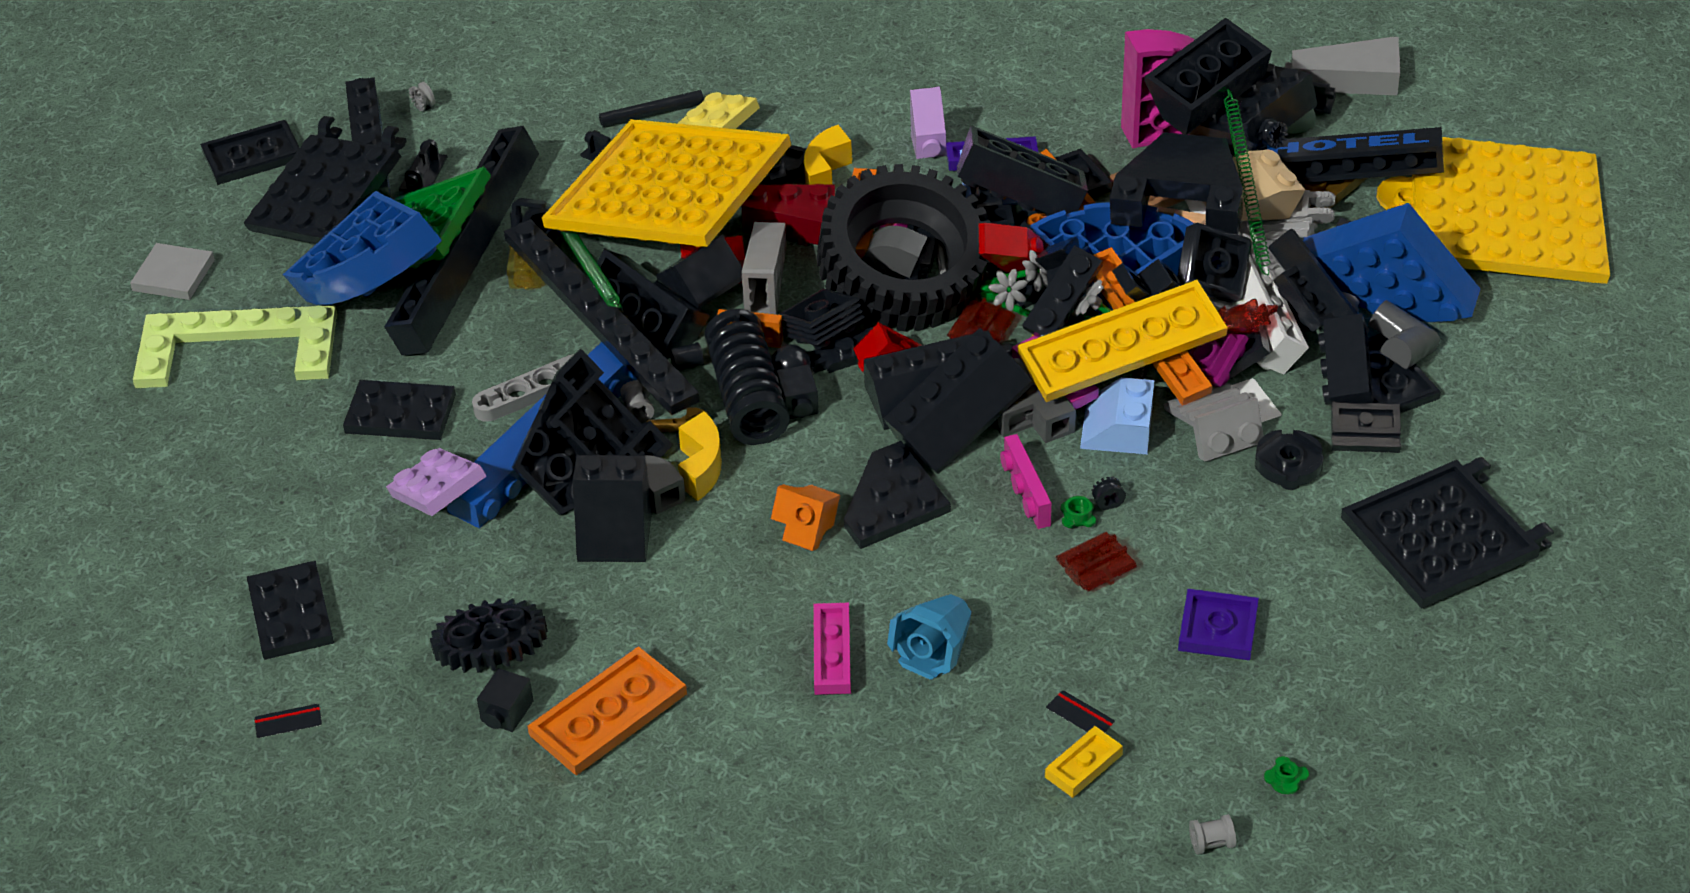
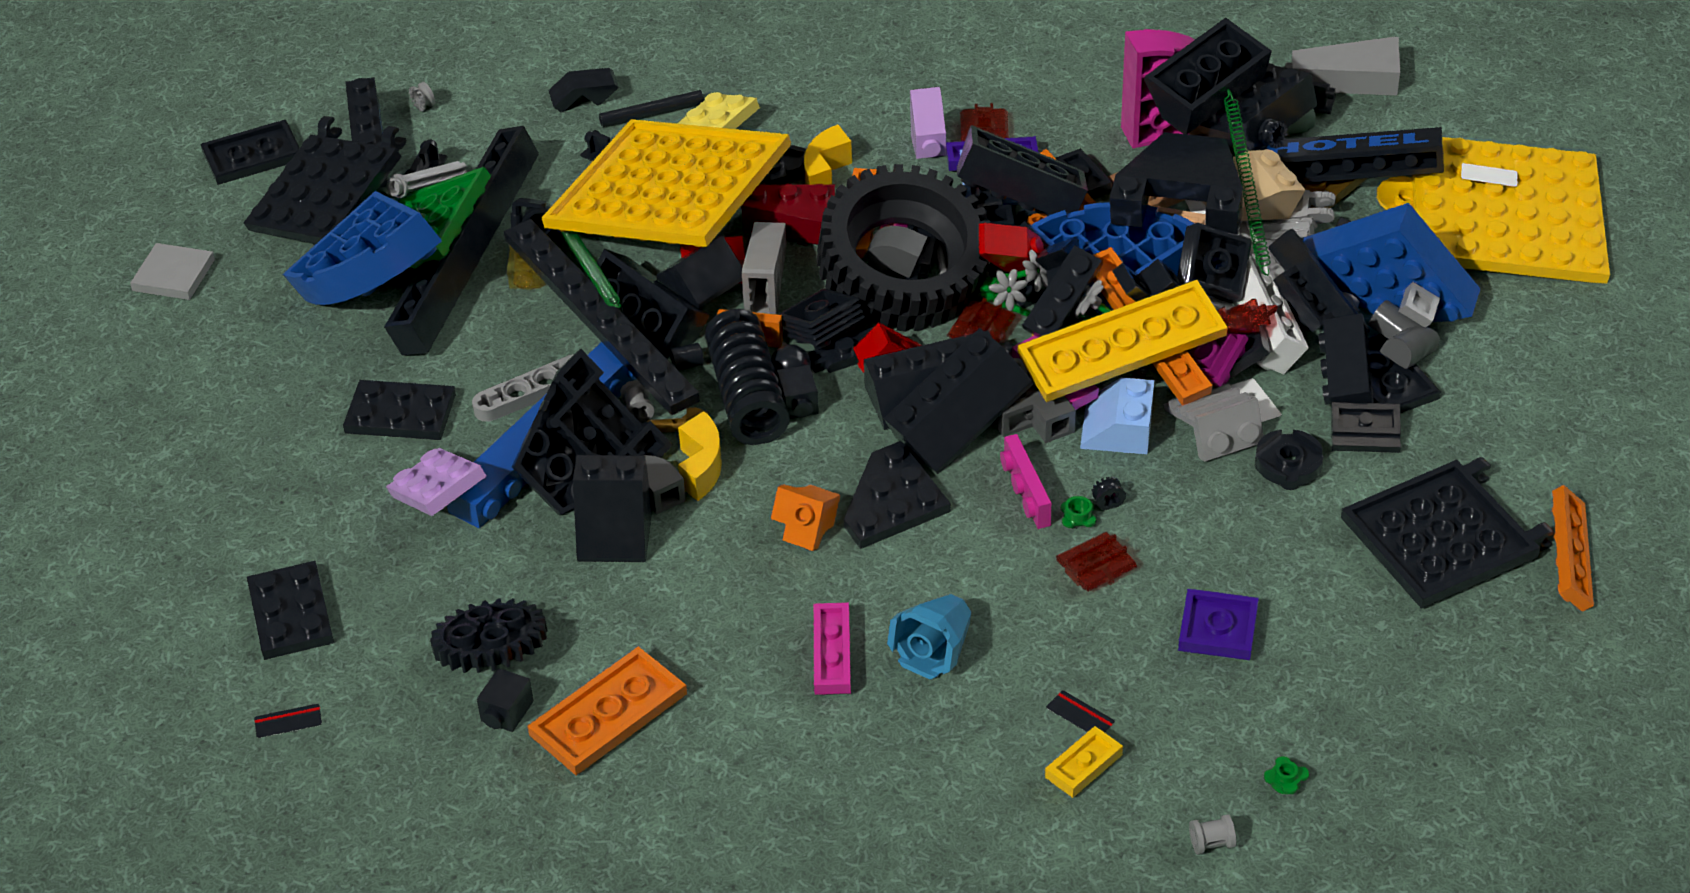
yellowish green plate [133,305,337,388] -> none
none -> light grey axle [387,161,467,198]
none -> black slope [548,68,619,112]
none -> clear red piece [960,103,1009,141]
none -> light grey plate [1398,282,1440,328]
none -> white sticker [1461,163,1517,187]
none -> orange plate [1552,485,1594,611]

